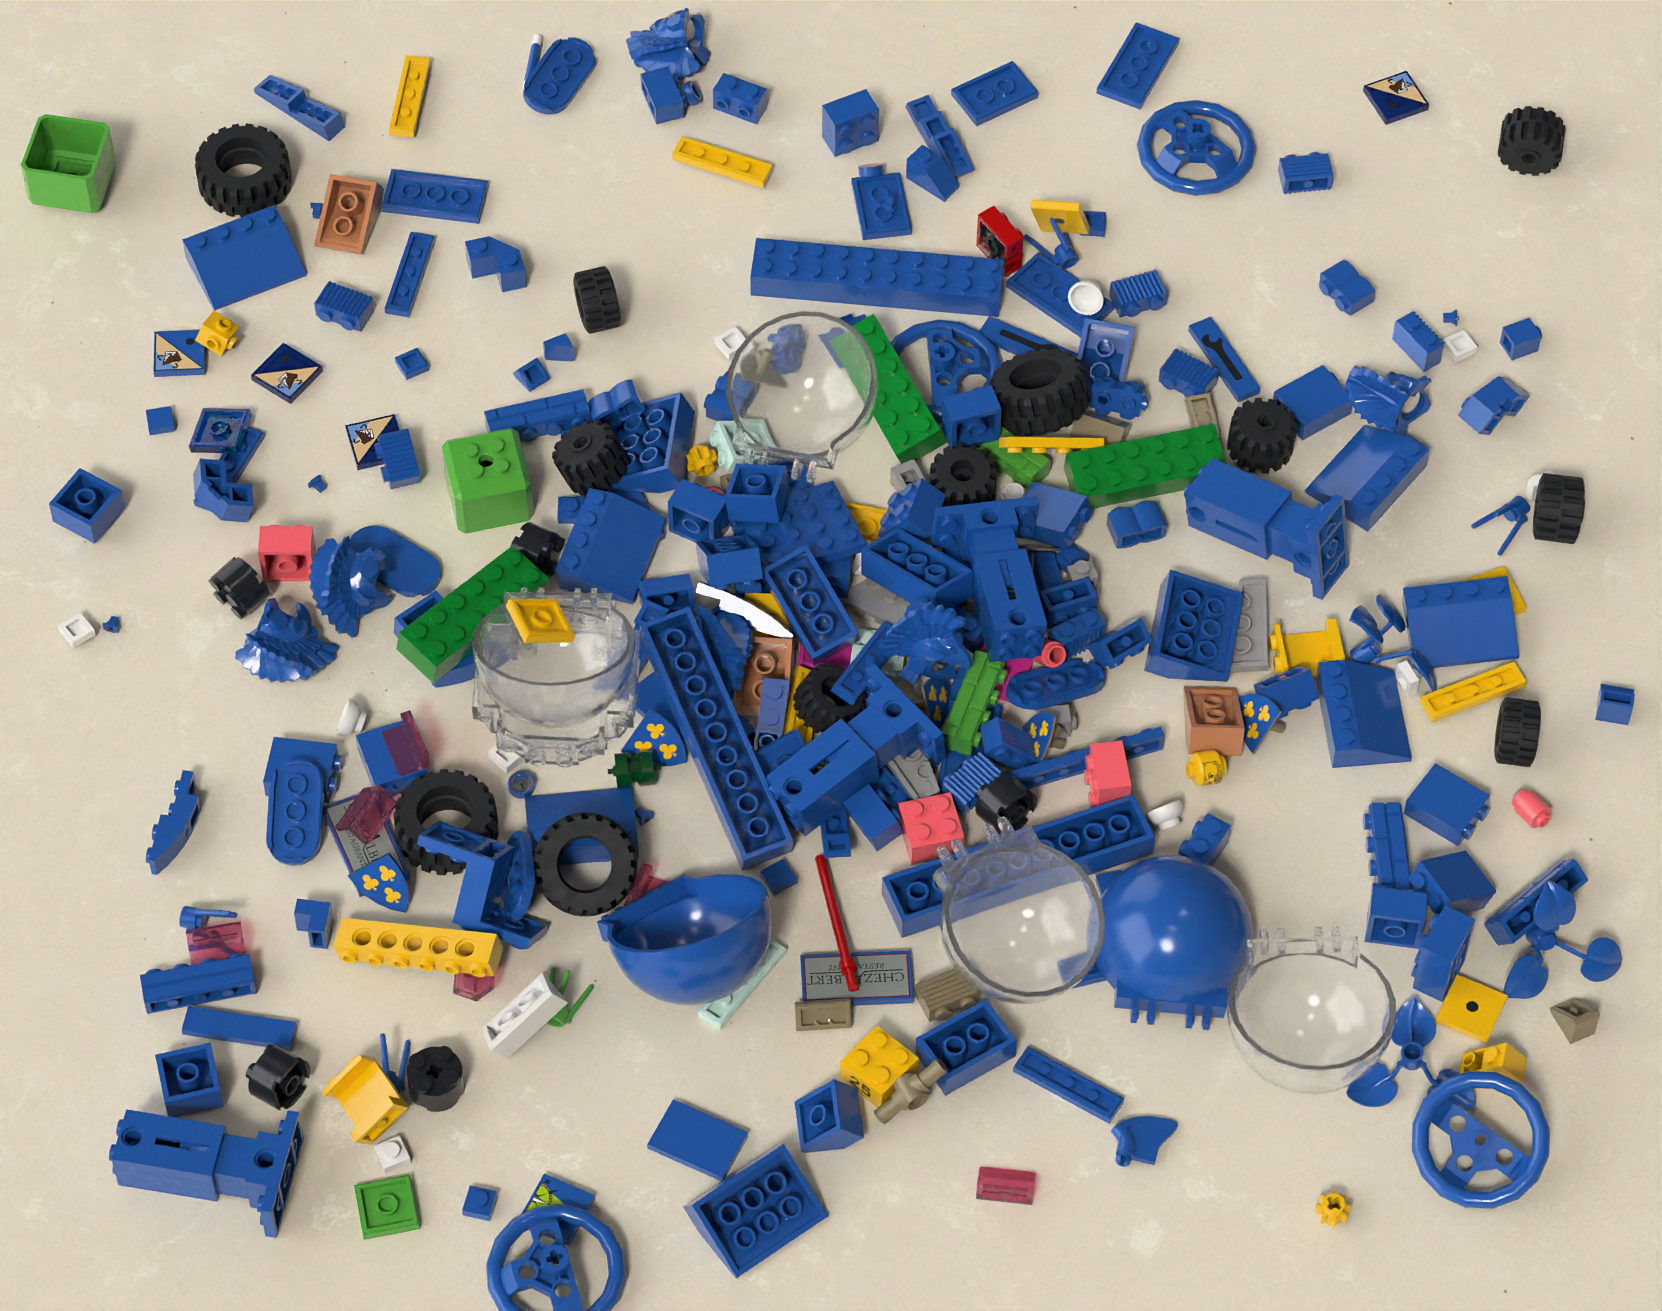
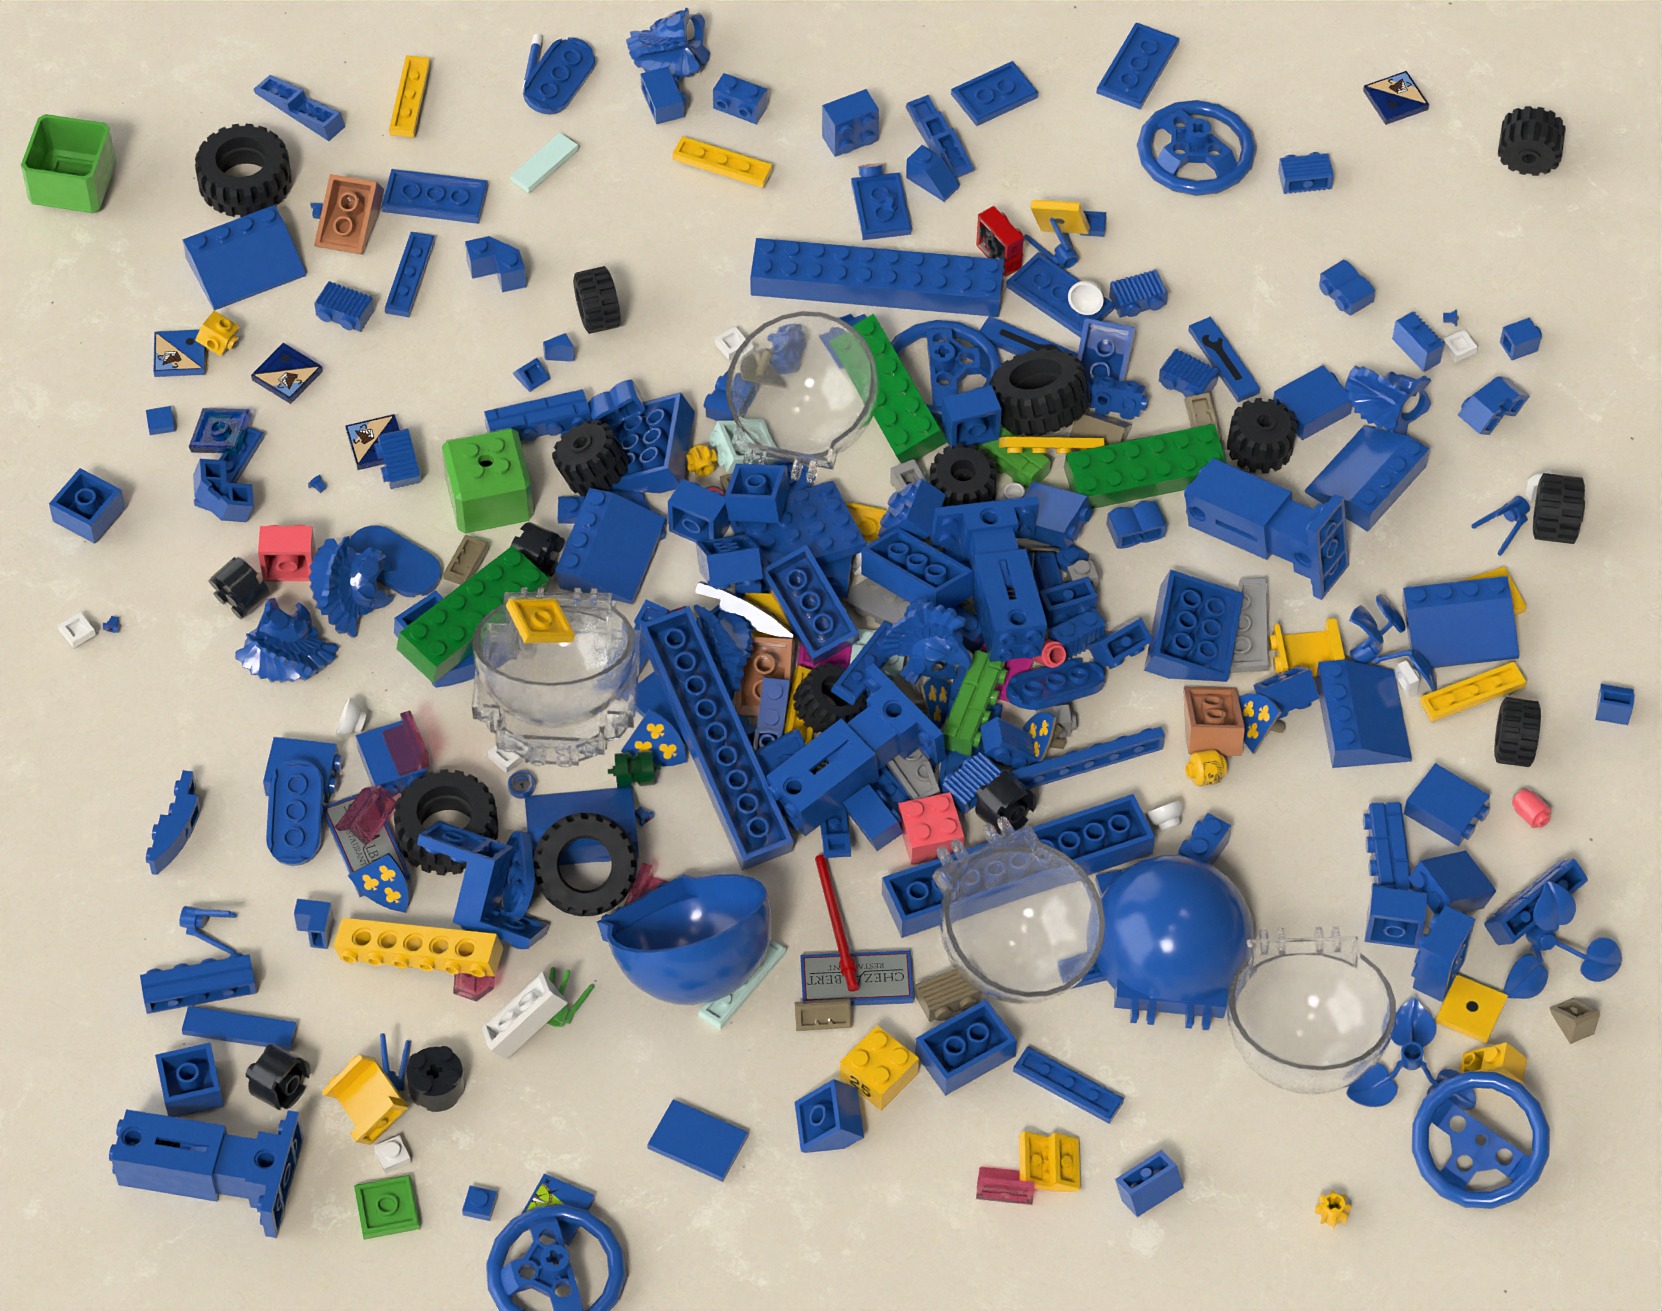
clear pink panel [186,921,246,965] -> none
blue tile [395,348,429,380] -> none
blue brick [638,573,695,612] -> none
blue tile [681,81,702,106] -> none
blue slope [683,1144,828,1278] -> none
blue tile [760,859,797,896] -> none
dark tan pin [873,1059,948,1124] -> none
coral brick [1084,740,1132,808] -> none
blue arm [1111,1116,1178,1167] -> none
none -> dark tan plate [443,535,489,585]
none -> light aqua tile [510,133,578,193]
none -> yellow slope [1019,1131,1080,1192]
none -> blue brick [1115,1150,1184,1217]

